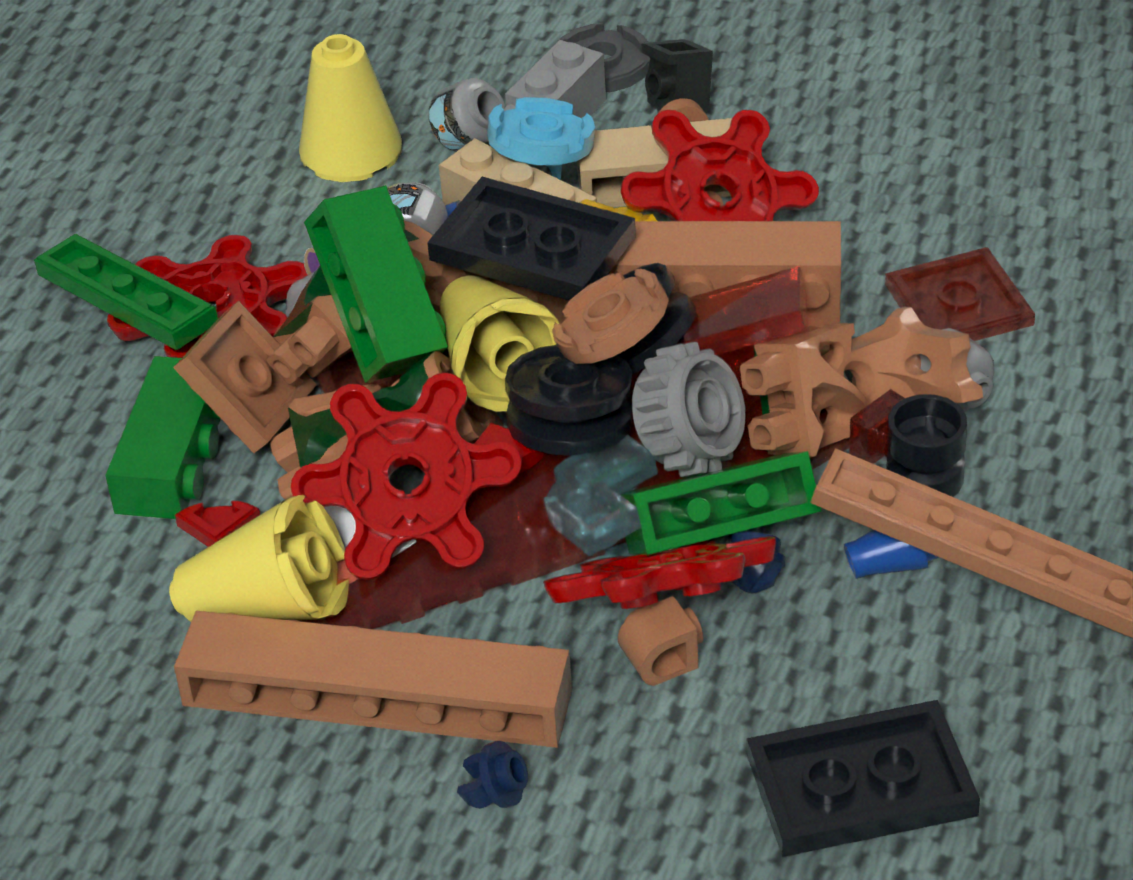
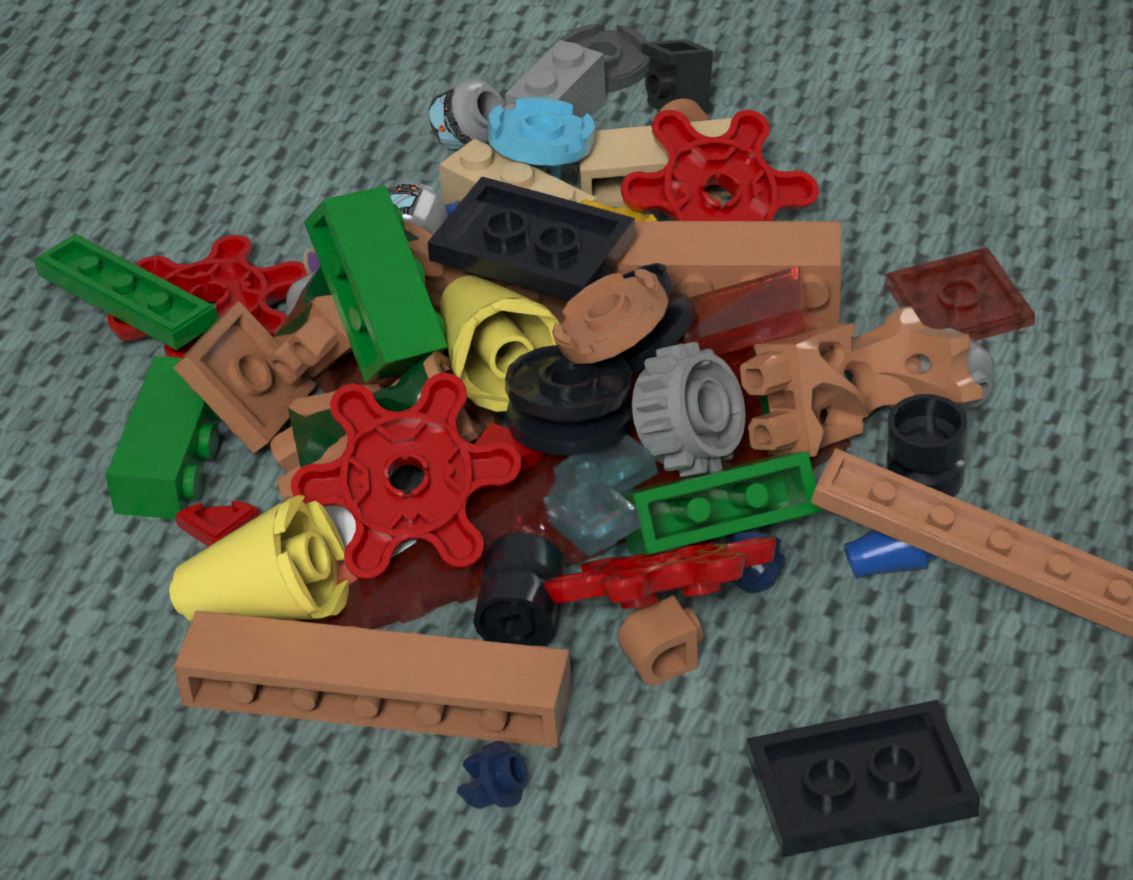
light yellow cone [299,34,402,182] -> none
clear red plate [849,389,904,464] -> none
none -> black wheel [473,533,566,646]

